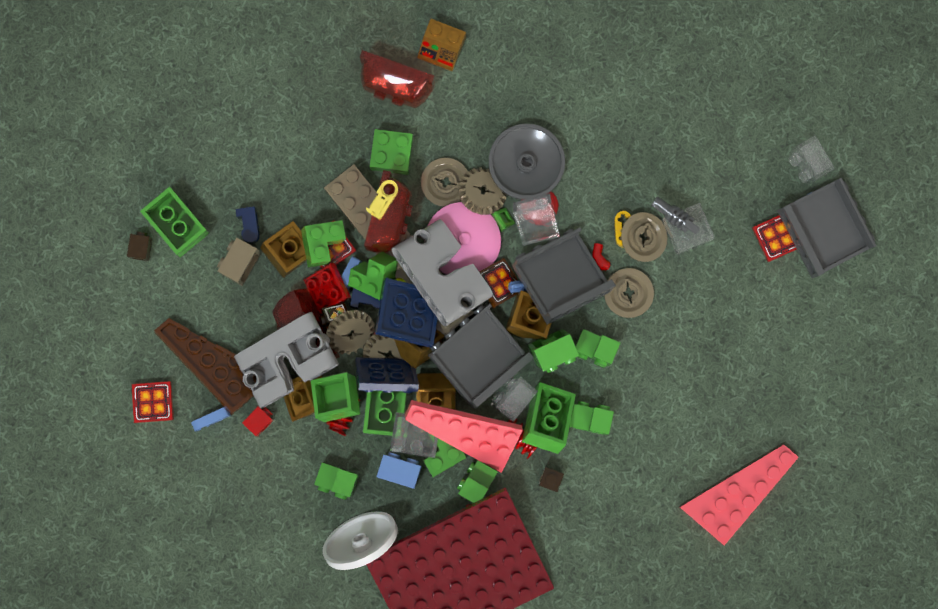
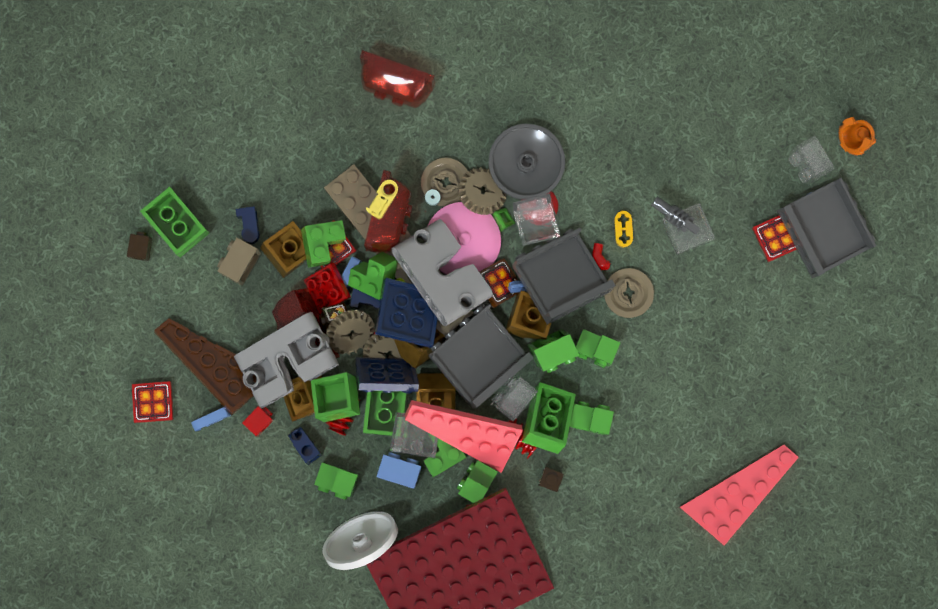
bright green piece [370,129,413,175] -> none
pearl gold slope [417,19,466,71] -> none
dark tan gear [620,212,667,262] -> none
none -> dark blue leg [288,426,322,465]
none -> light aqua piece [425,189,440,206]
none -> orange helmet [838,117,876,155]

